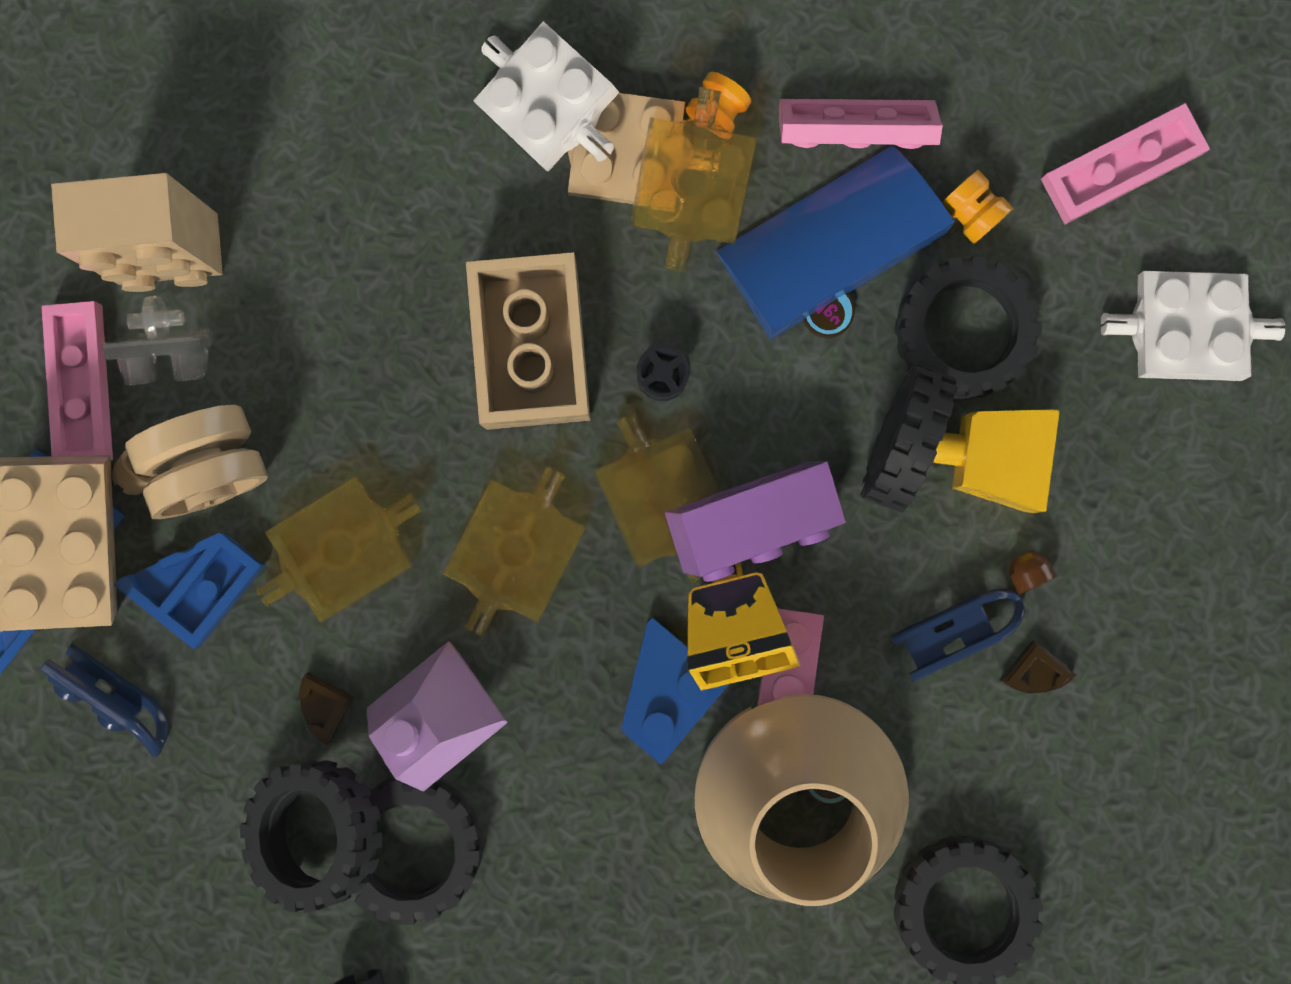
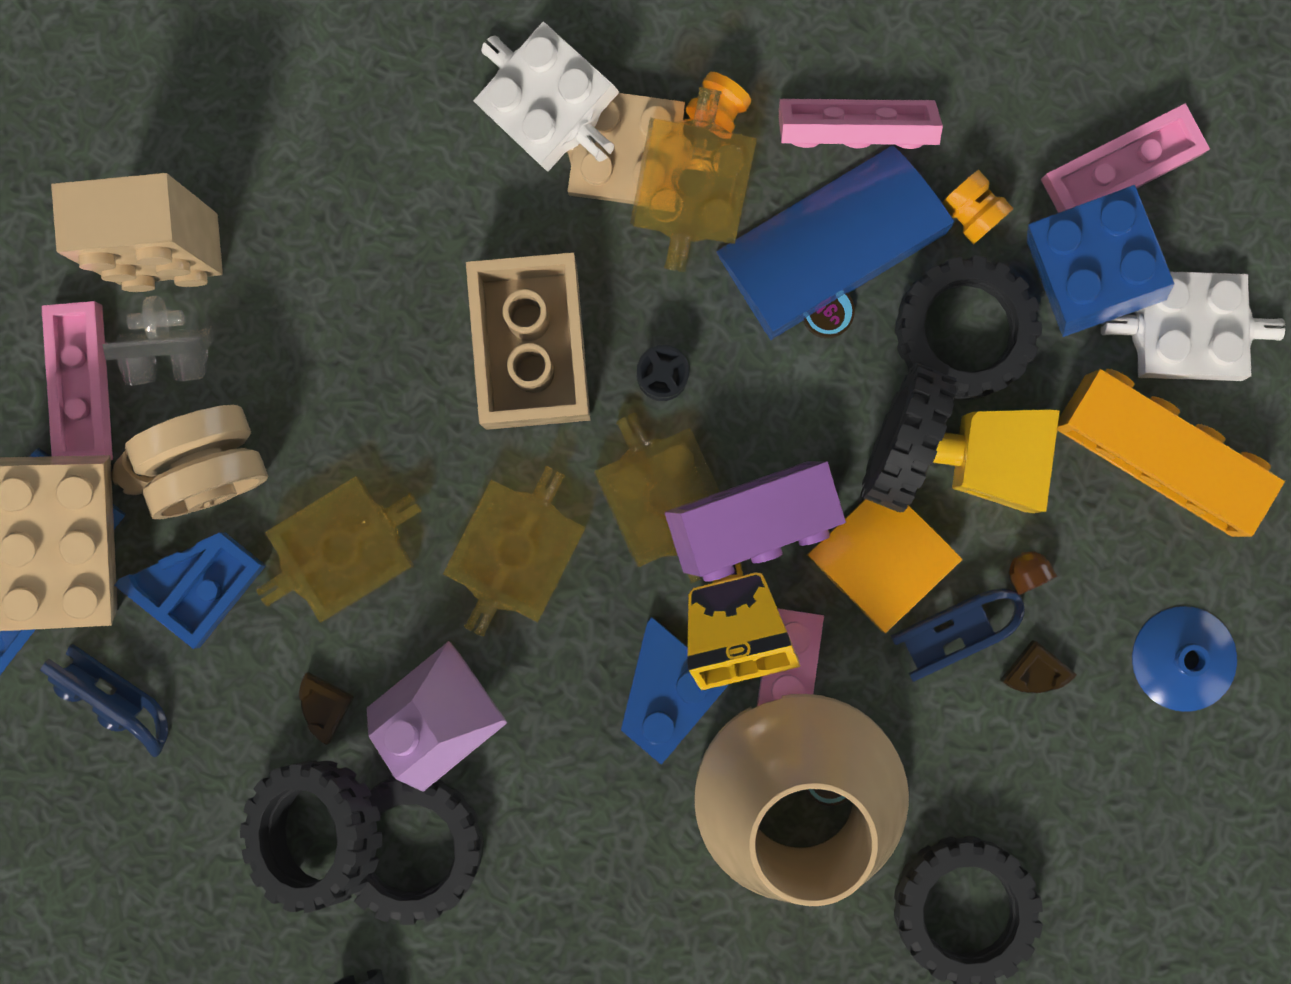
none -> light orange slope [807,499,963,633]
none -> blue brick [1027,185,1175,337]
none -> light orange brick [1057,369,1285,537]
none -> blue dish [1132,606,1237,712]

